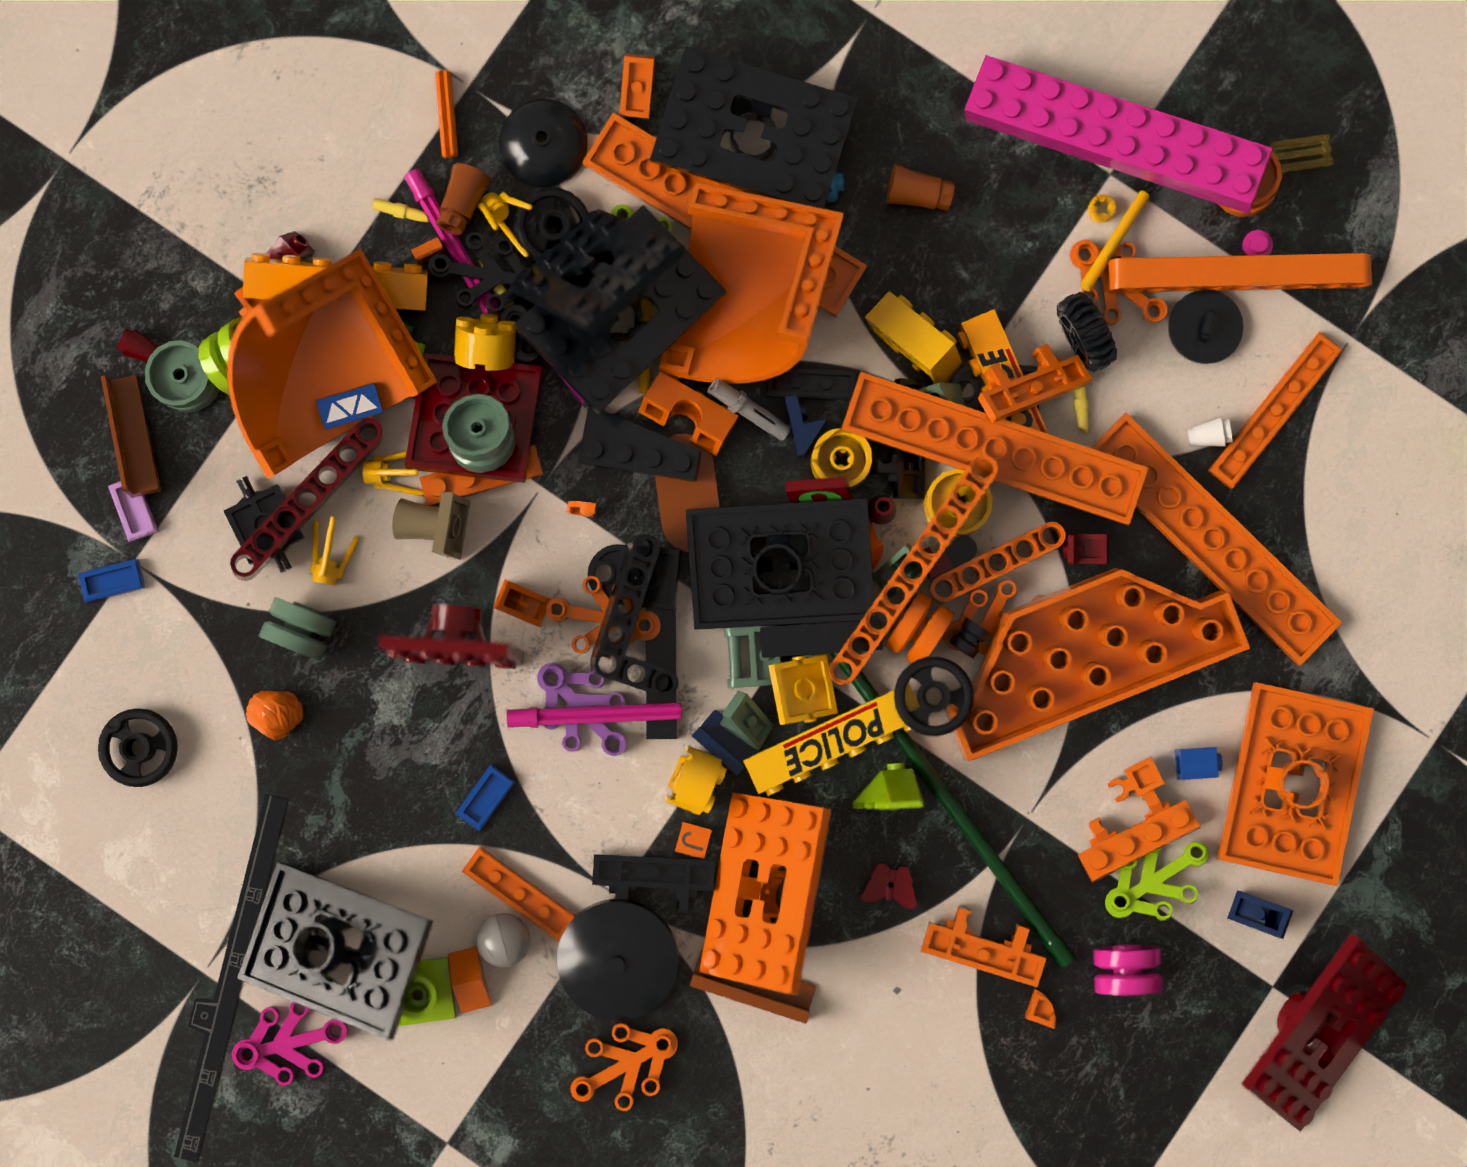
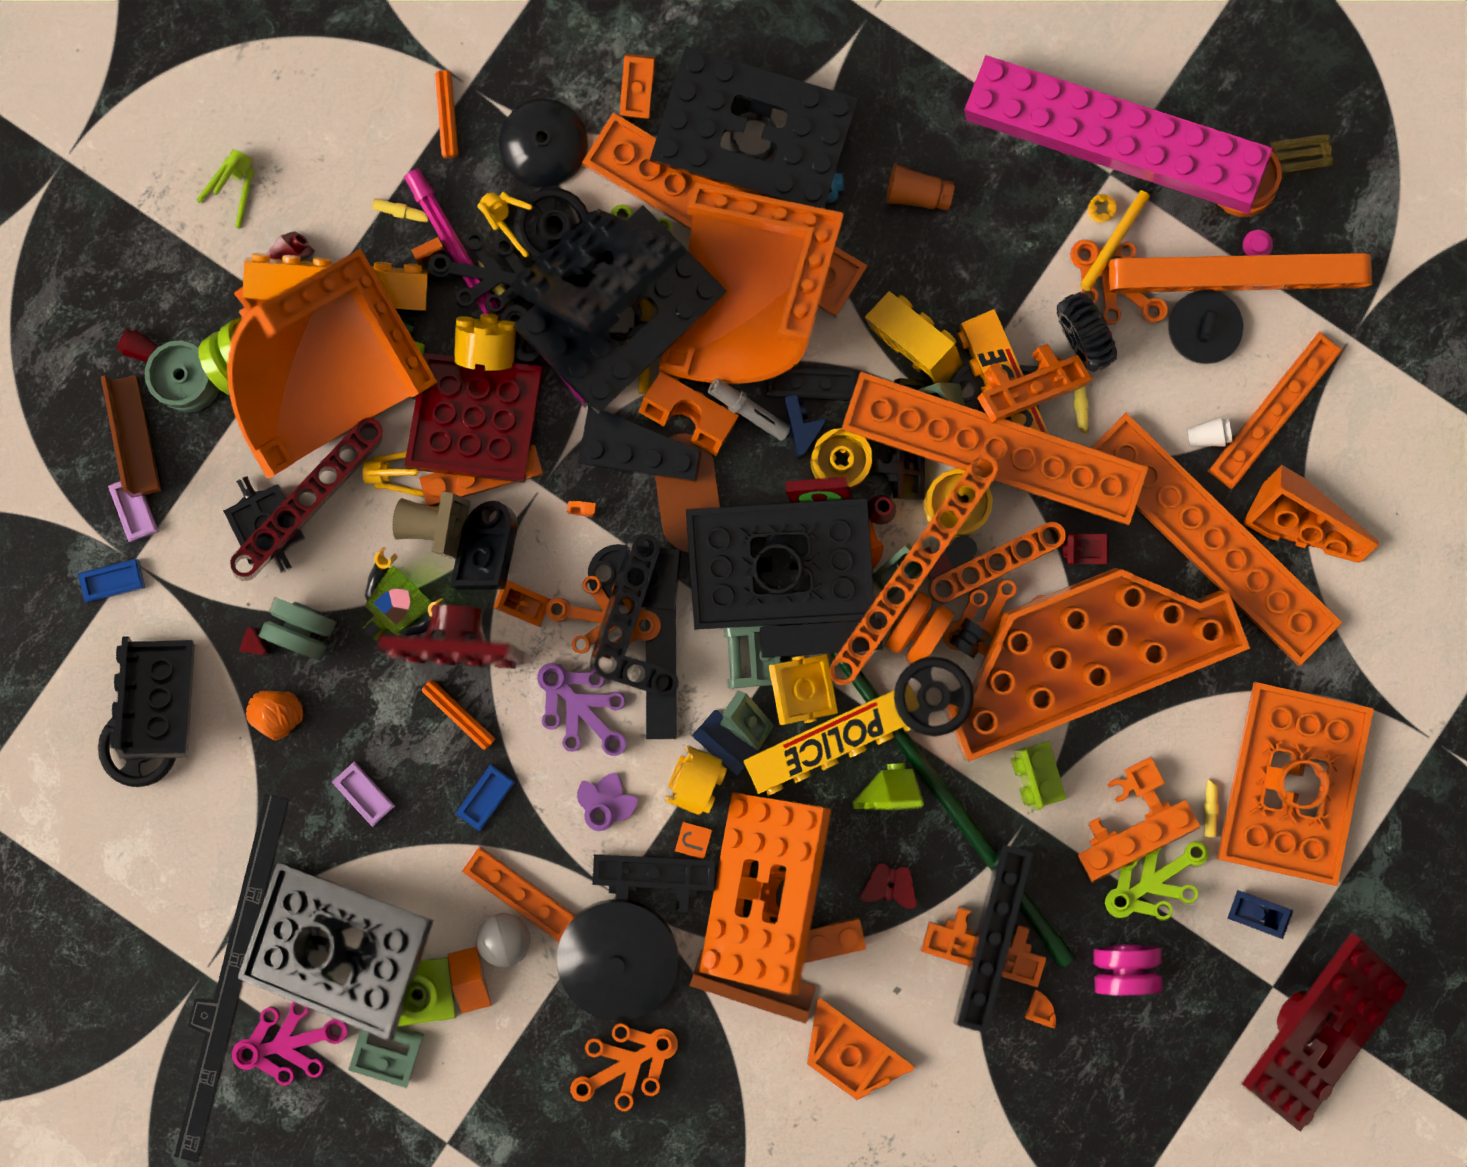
yellow plant [310,516,359,586] -> none
blue tile [316,383,383,430] -> none
dark orange plant [436,163,491,235] -> none
sand green wheel [442,394,516,473] -> none
dark pink axle [507,703,682,728] -> none
blue brick [1175,747,1223,780] -> none
none -> black bracket [110,636,195,759]
none -> lime plant [197,149,255,228]
none -> dark red slope [239,626,272,656]
none -> lavender tile [332,762,396,827]
none -> sand green plate [348,1029,424,1088]
none -> torso [363,547,443,640]
none -> orange axle [422,679,495,750]
none -> black tile [450,501,518,590]
none -> medium lavender plate [577,773,638,831]
none -> orange arch [804,917,866,963]
none -> orange wing [807,997,915,1100]
none -> black brick [953,844,1033,1034]
none -> lime bracket [1011,741,1066,810]
none -> light yellow piece [1204,779,1219,837]
none -> orange wedge [1244,465,1379,563]

